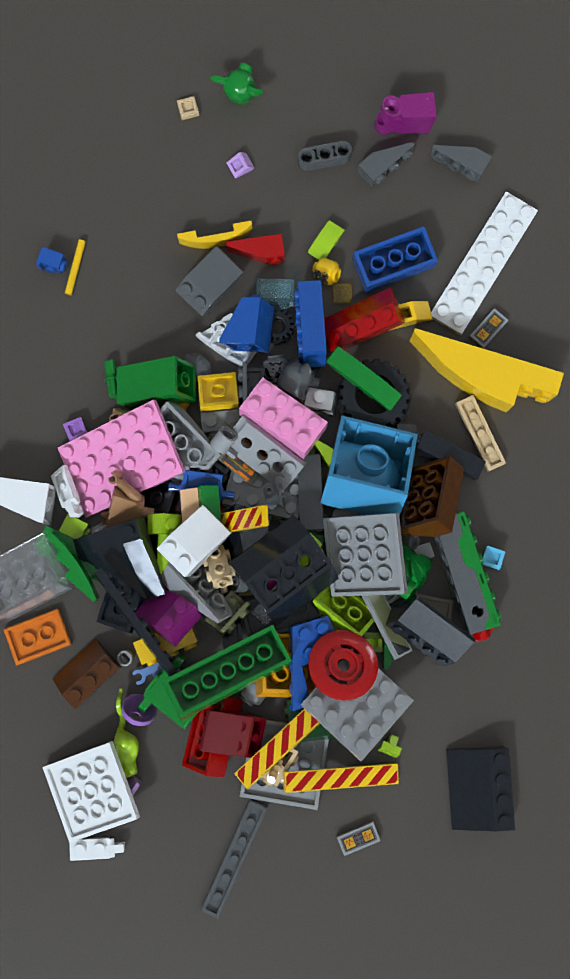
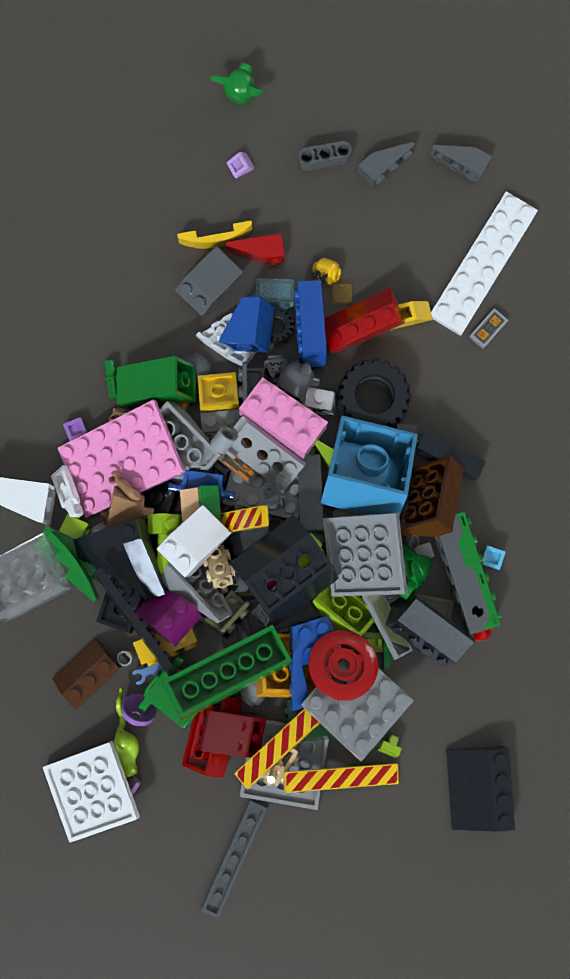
orange tile [3,608,72,666] -> none
blue brick [36,247,68,274] -> none
yellow piece [64,239,86,295] -> none
white hinge [70,837,125,861] -> none
tan tile [177,96,199,120] -> none
lime slope [308,220,345,260] -> none
green slope [325,346,402,411] -> none
tile [337,821,381,856] -> none
blue brick [352,226,438,293] -> none
magenta piece [374,92,437,135] -> none
yellow slope [409,328,564,412] -> none
tan plate [455,395,506,472] -> none

